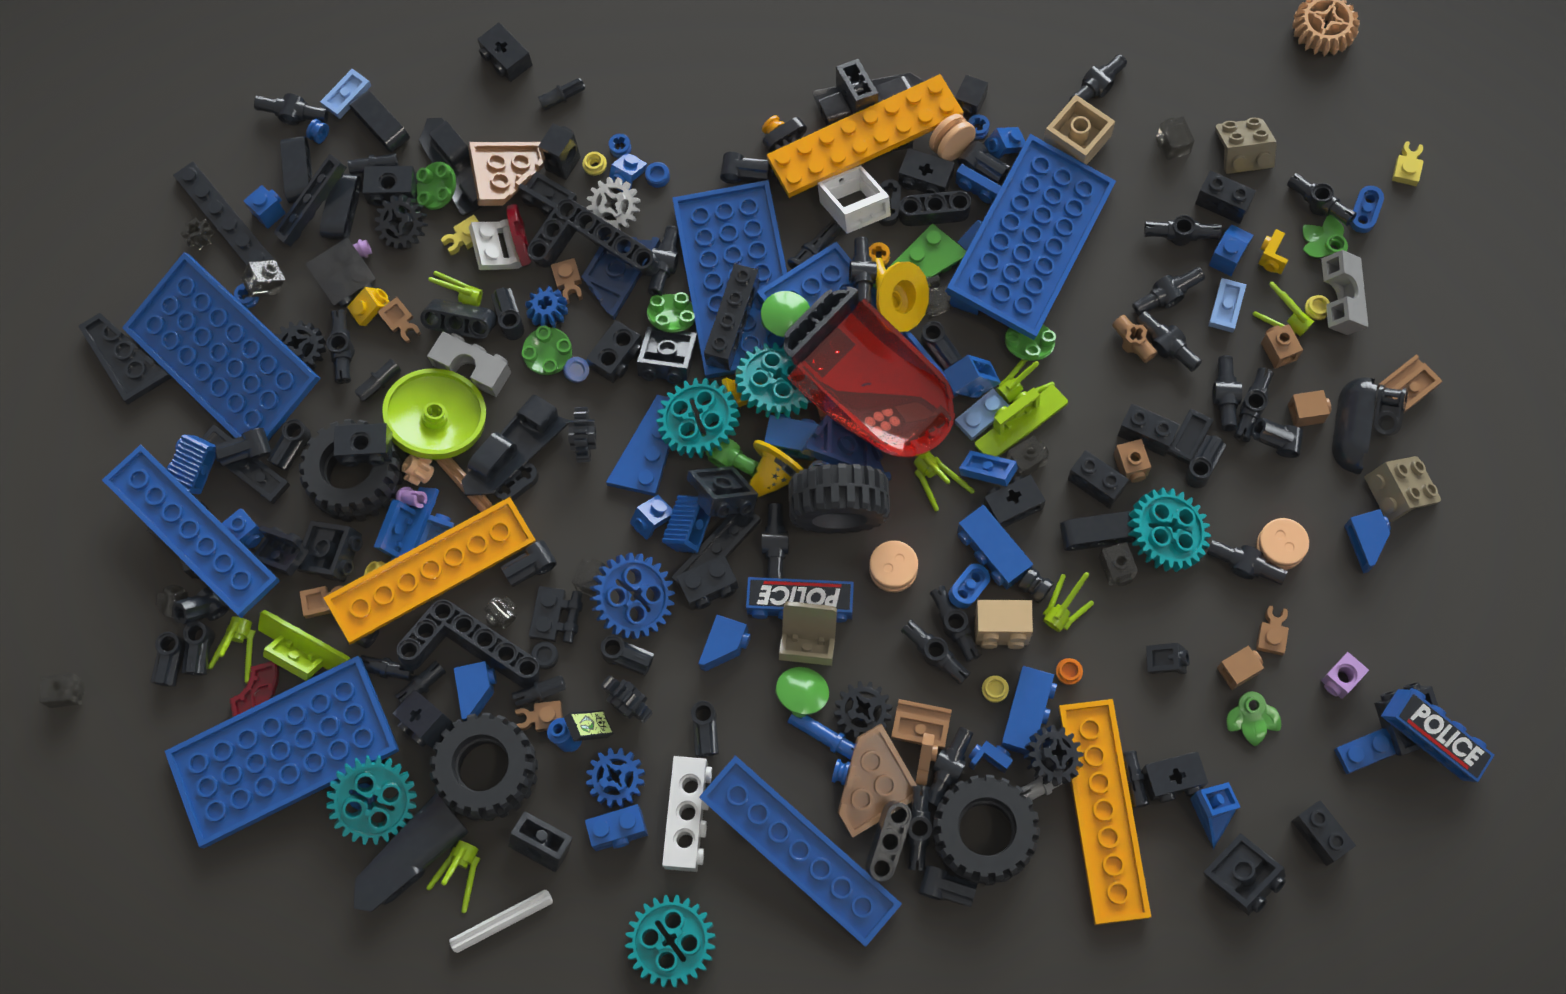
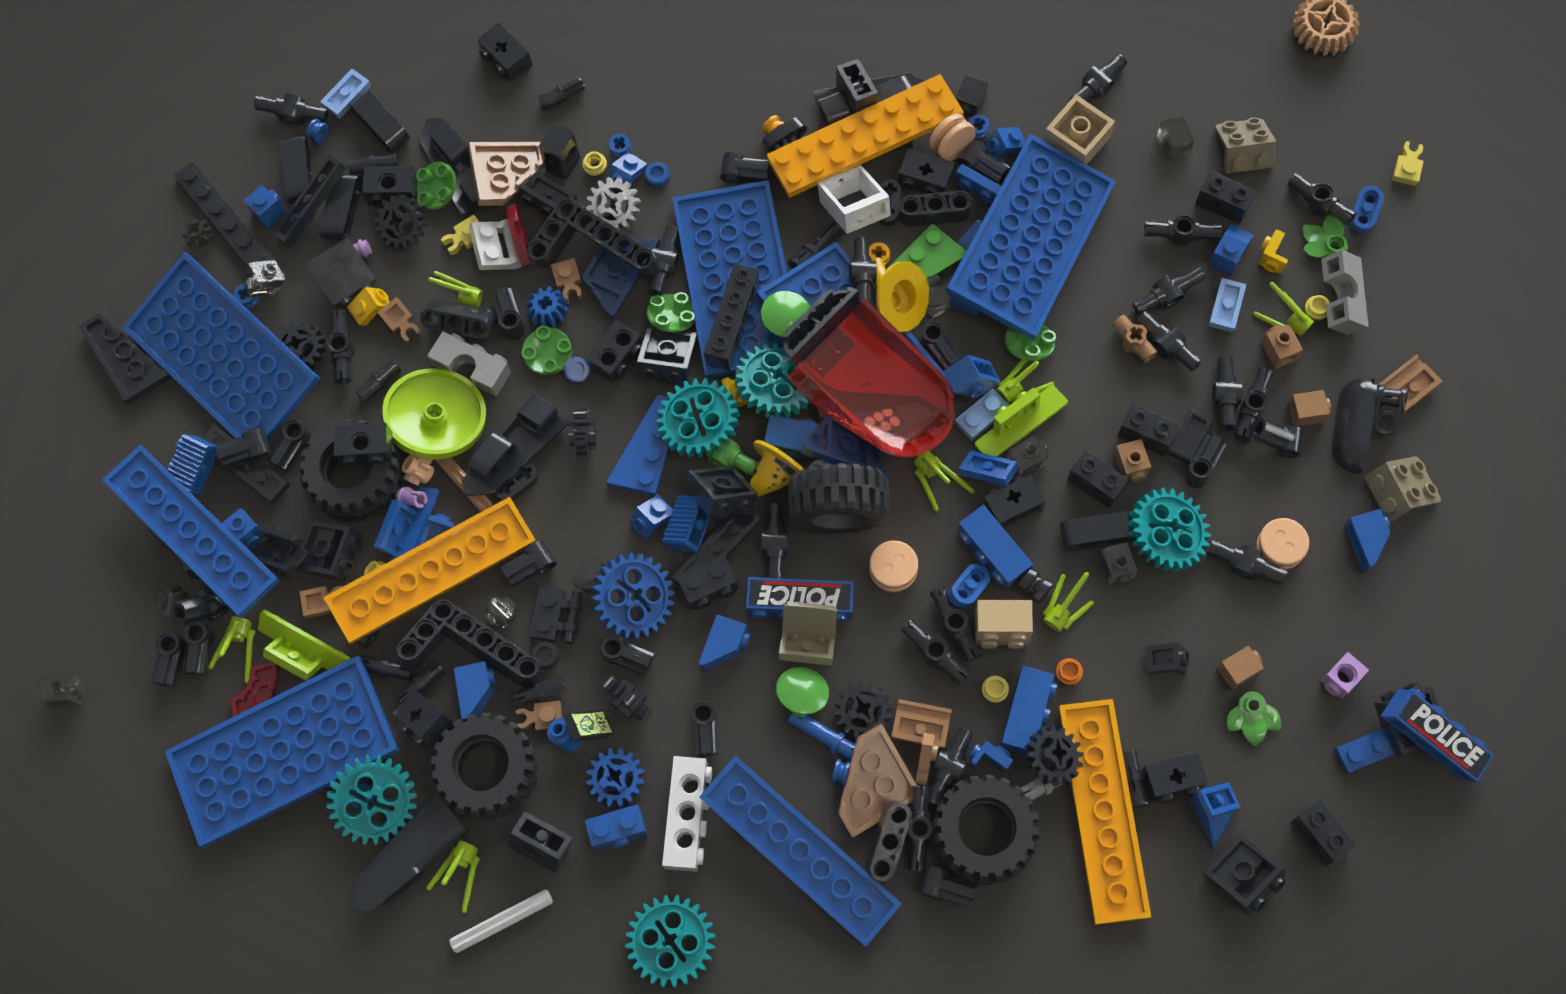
medium nougat plate [1256,606,1289,656] -> none

